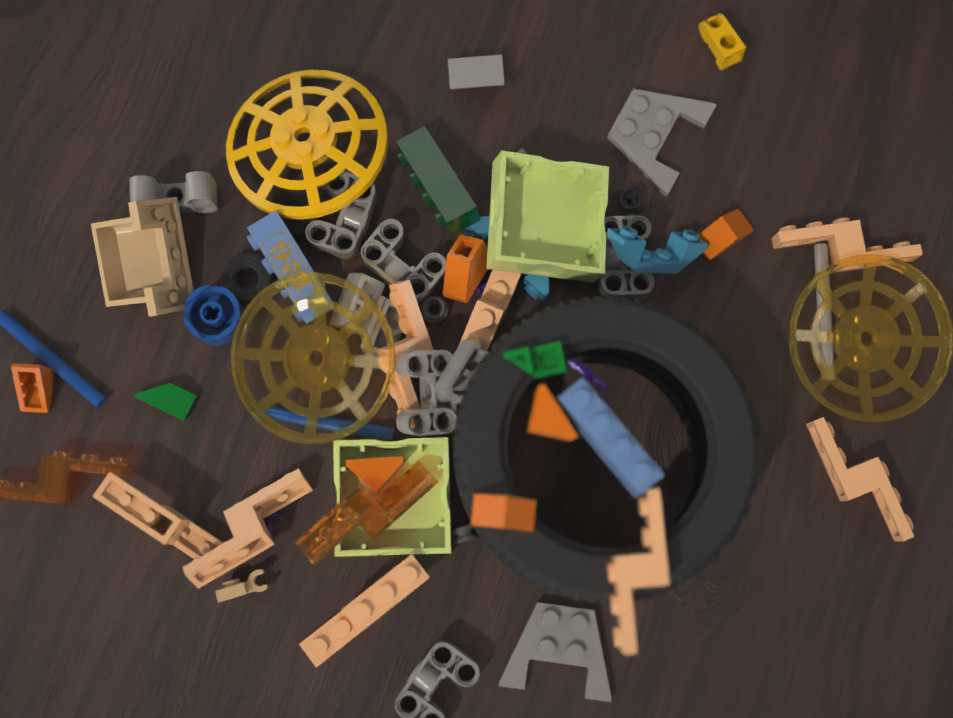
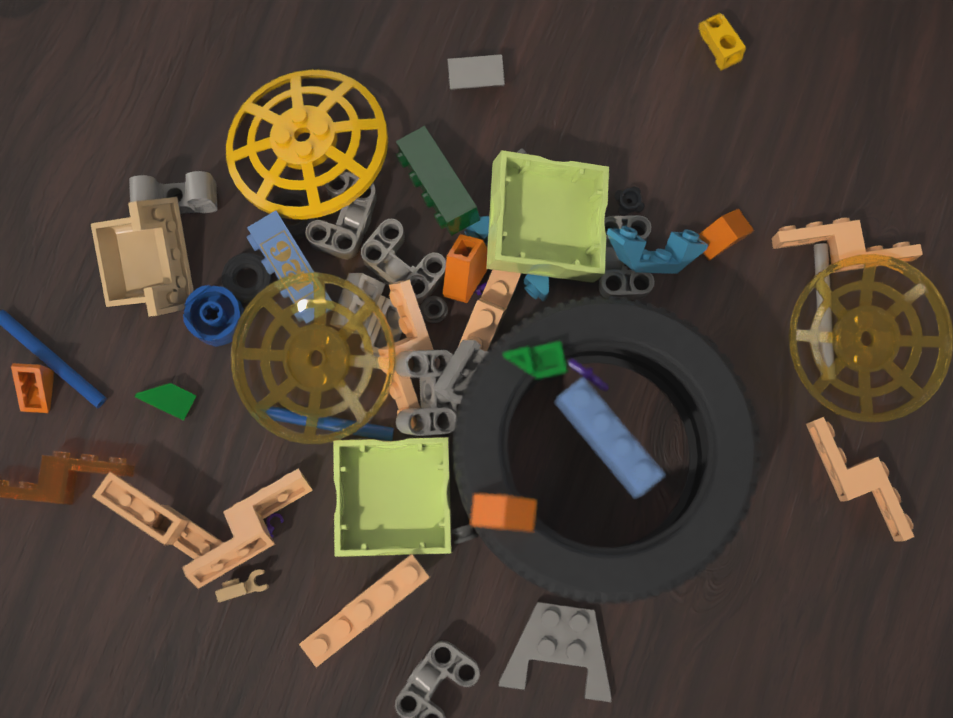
clear orange bracket [295,461,438,565] -> none
orange slope [345,456,405,493] -> none
orange slope [527,384,578,441] -> none
light grey wing [607,89,716,197] -> none
light nougat bracket [607,488,669,654] -> none

